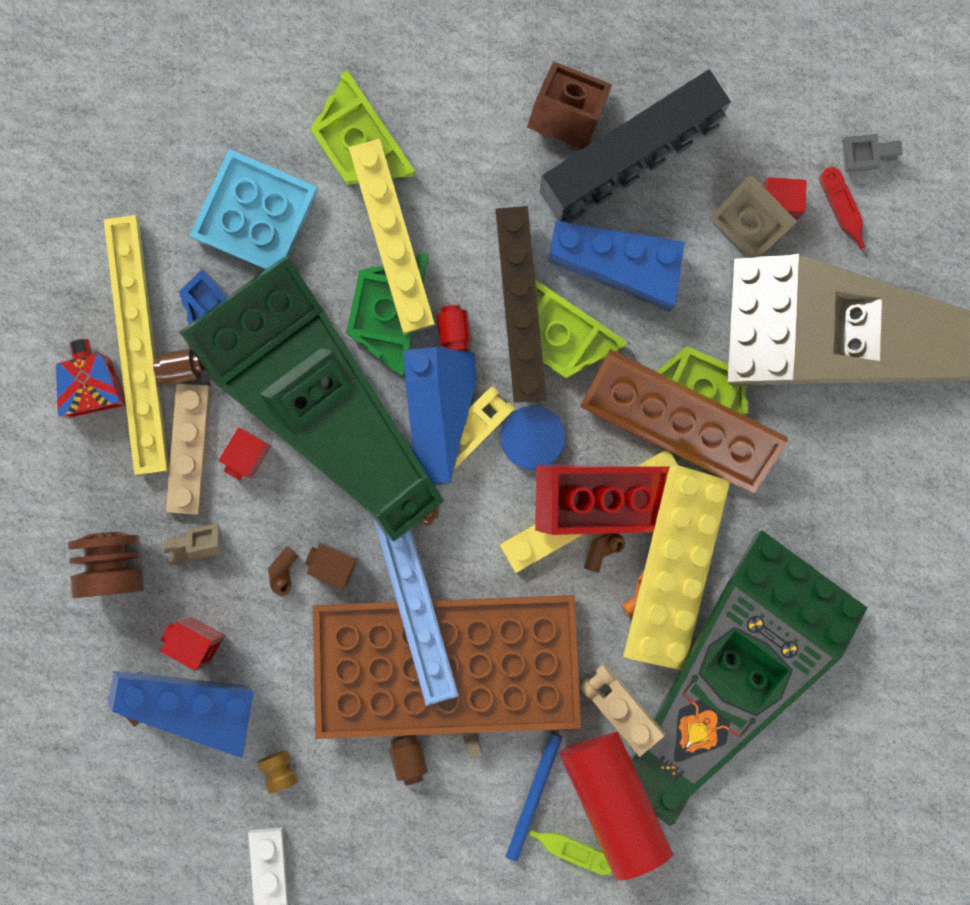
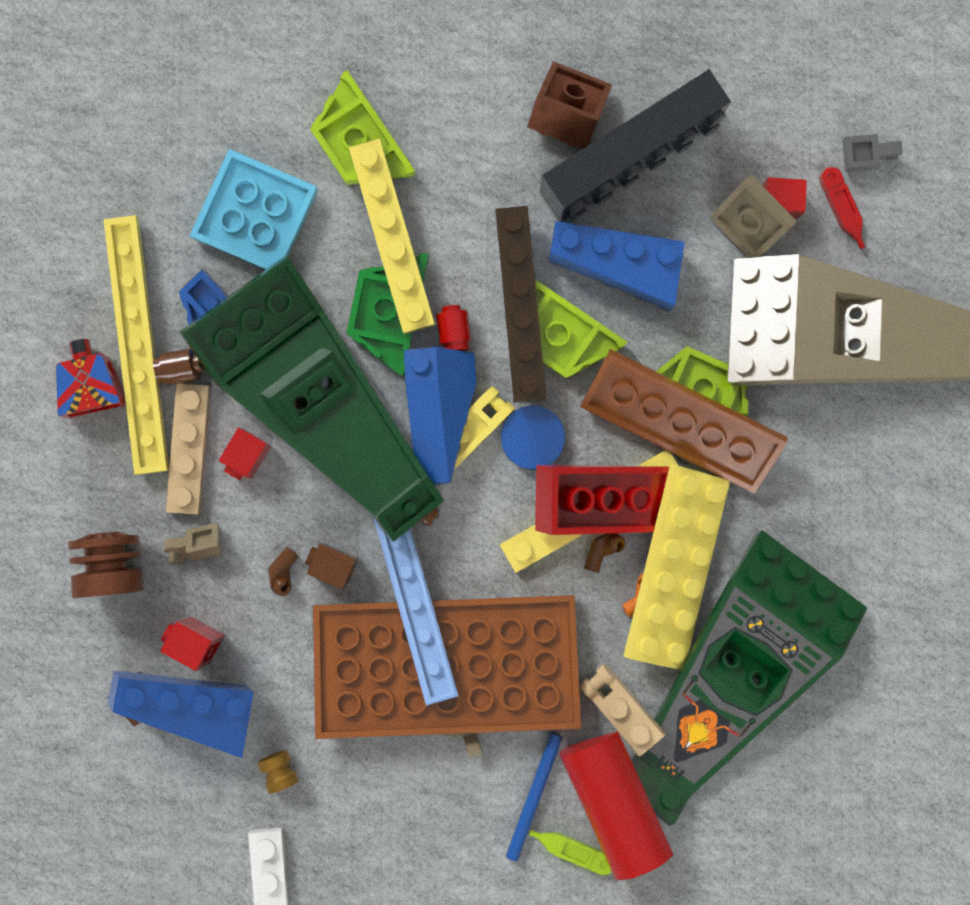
reddish brown brick [389,735,428,786] -> none

